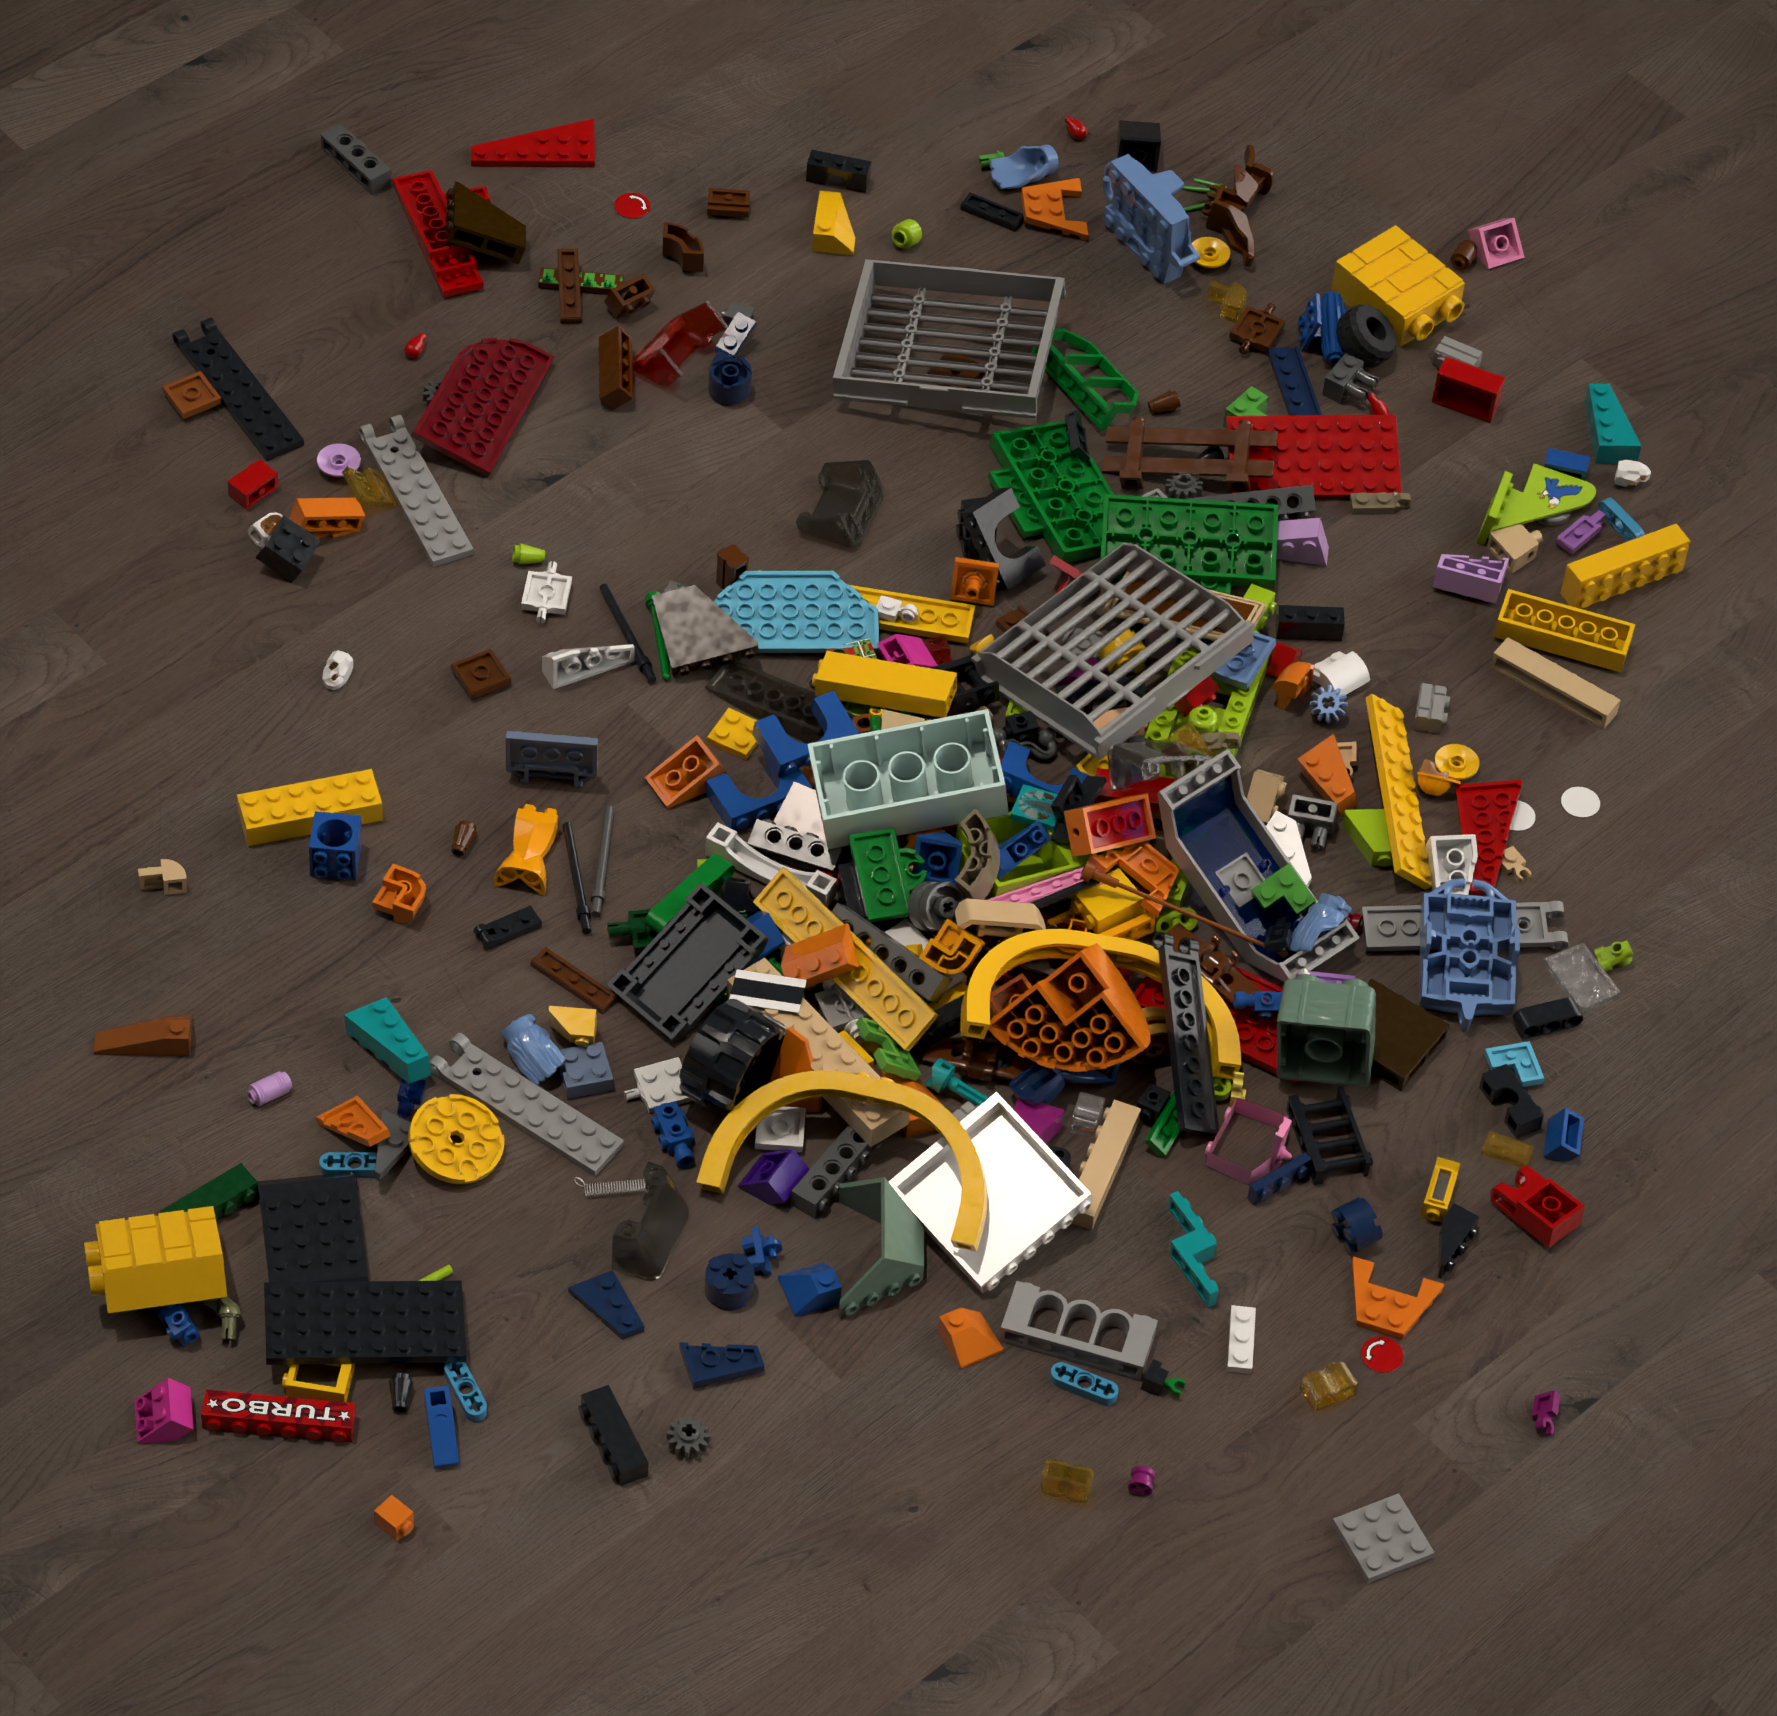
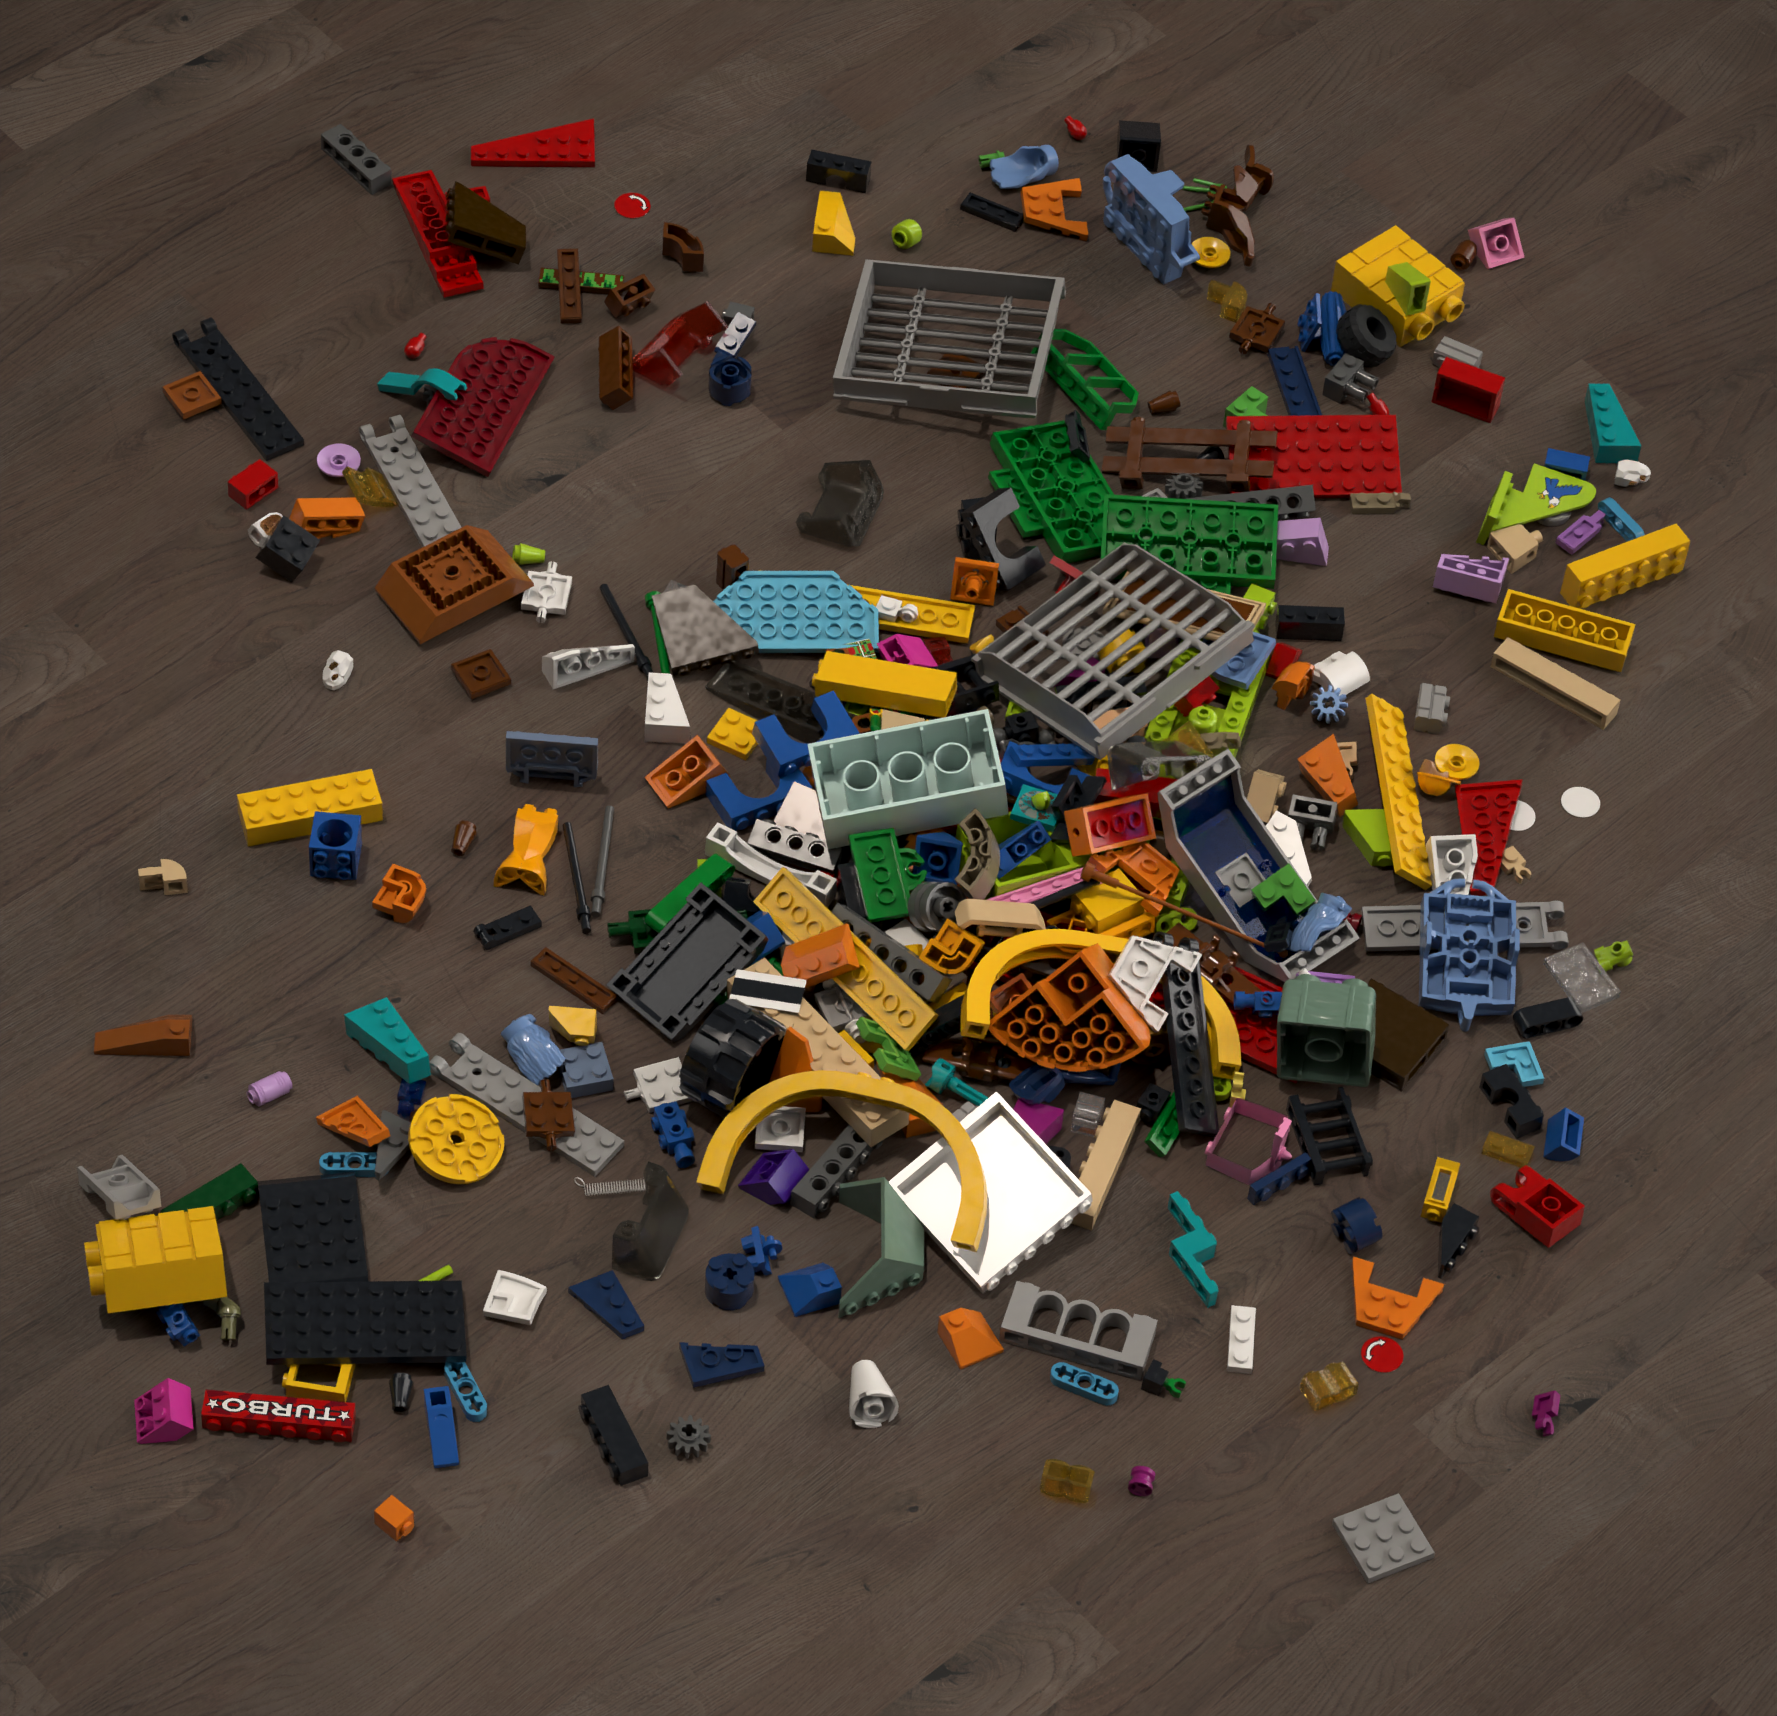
reddish brown plate [707,188,750,218] -> none
none -> light grey piece [77,1155,162,1220]
none -> dark orange slope [375,525,534,644]
none -> teal piece [377,368,467,400]
none -> white plate [483,1270,547,1325]
none -> reddish brown plate [522,1079,575,1151]
none -> white wedge [644,673,690,744]
none -> white cone [849,1360,899,1428]
none -> blue plate [1008,744,1095,767]
none -> lime hinge [1031,791,1051,810]
none -> white wing [1108,935,1202,1033]
none -> lime slope [1385,262,1431,316]

